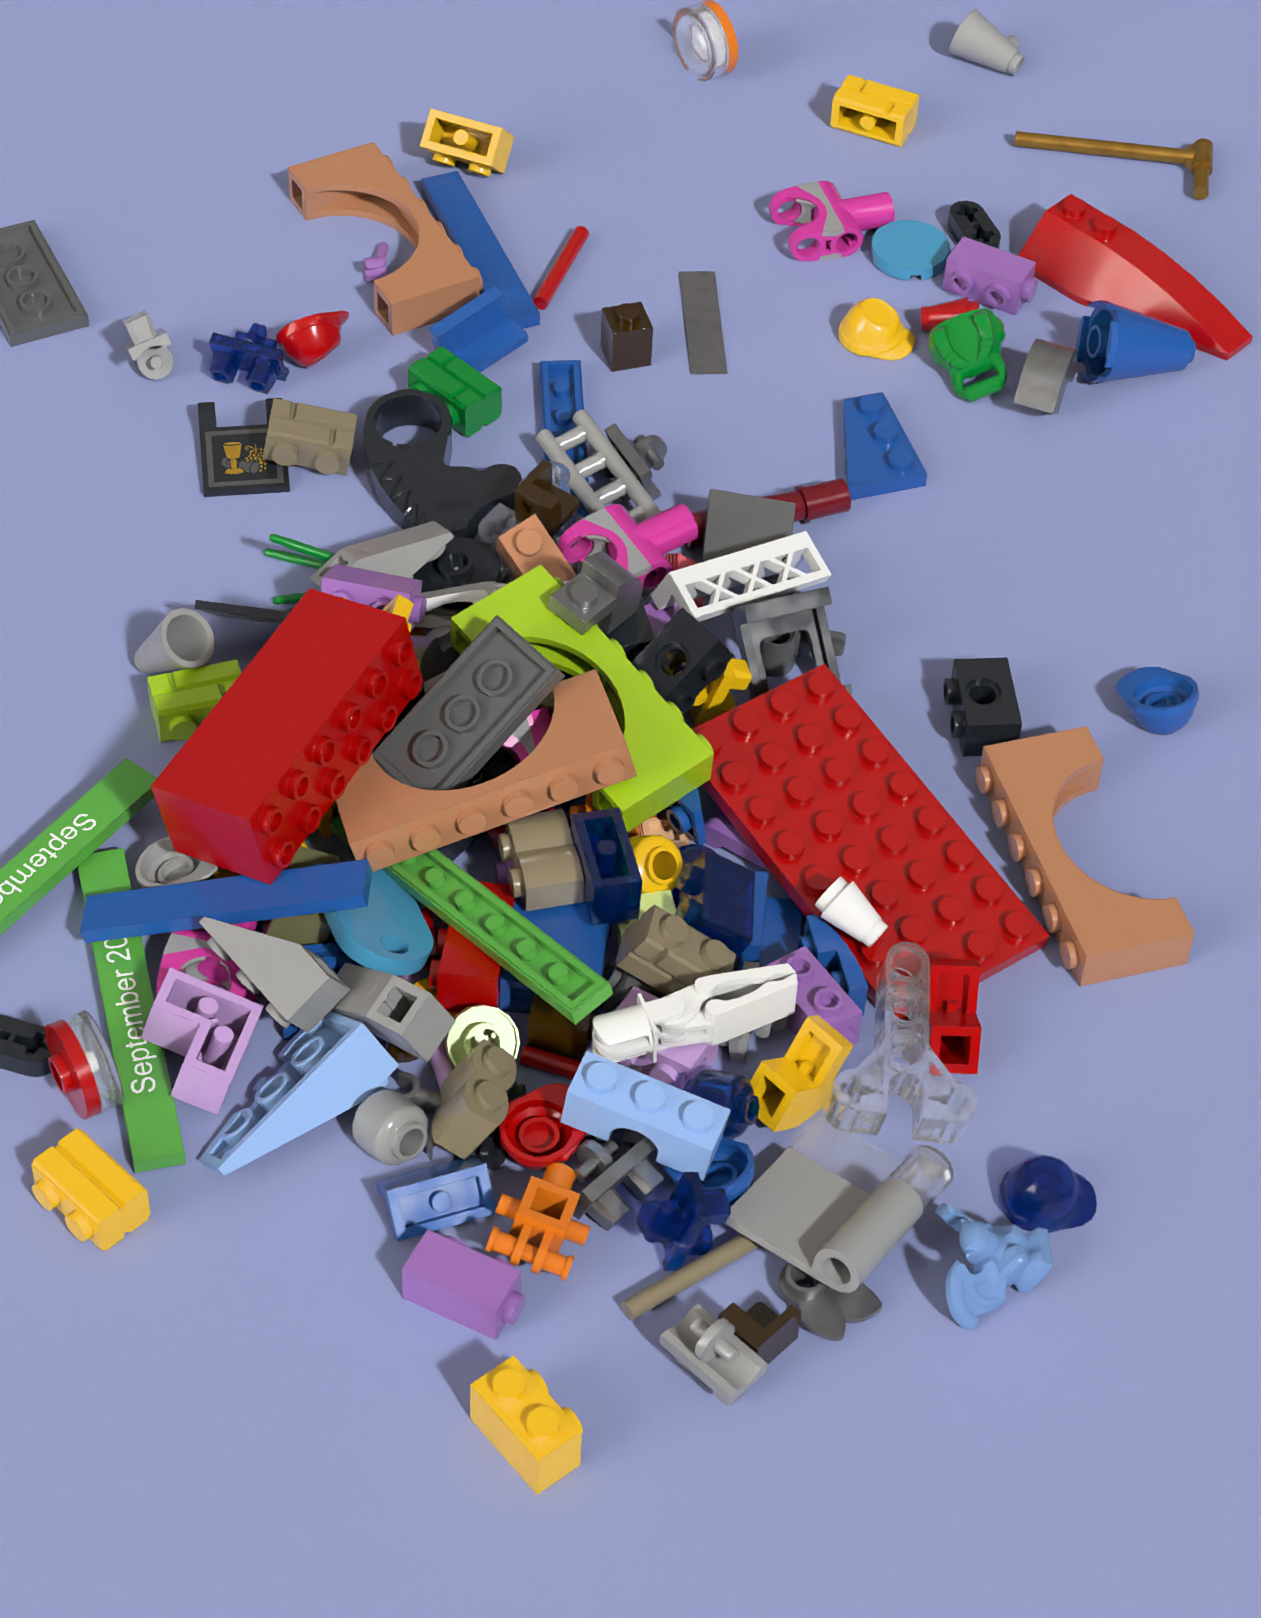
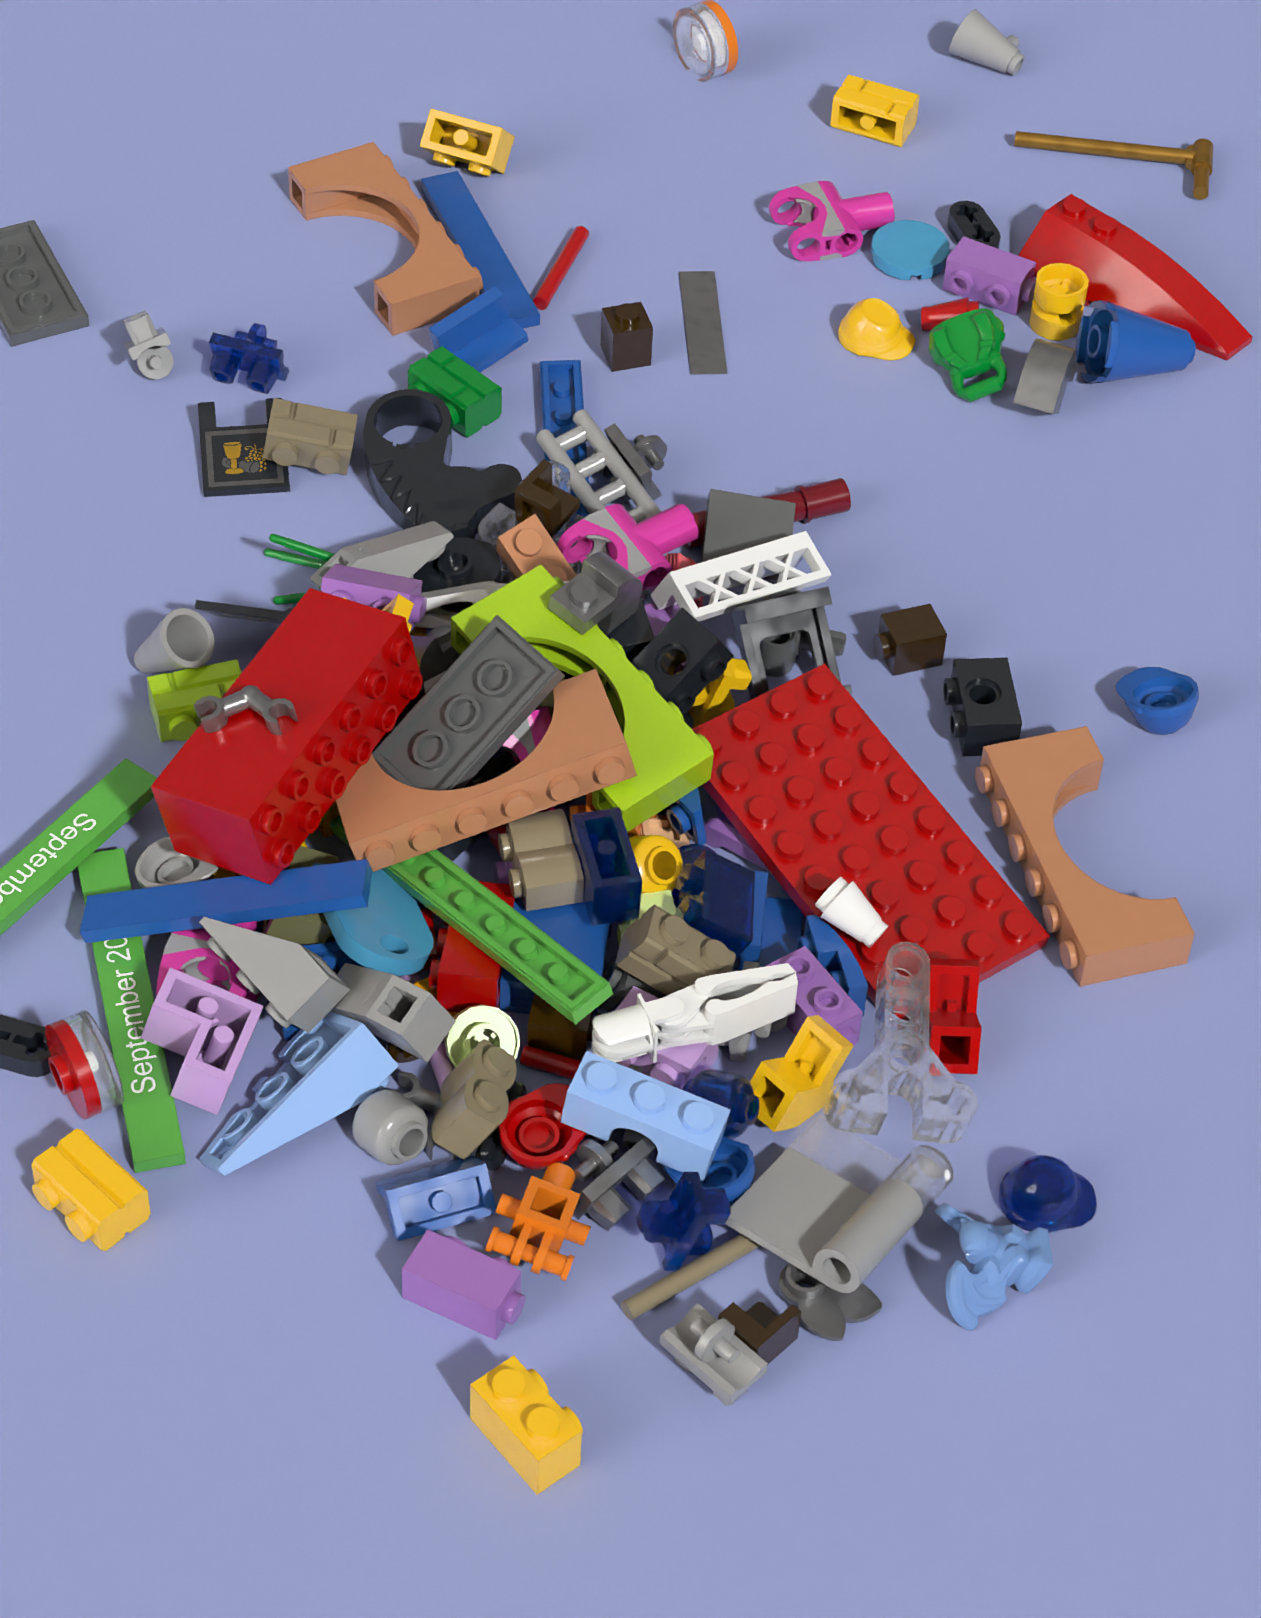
red hat [275,310,349,368] -> none
medium lavender hand [364,242,389,282] -> none
blue wing [843,392,927,500] -> none
none -> flat silver arm [194,685,298,735]
none -> dark brown brick [873,604,947,676]
none -> yellow wheel [1029,263,1089,341]

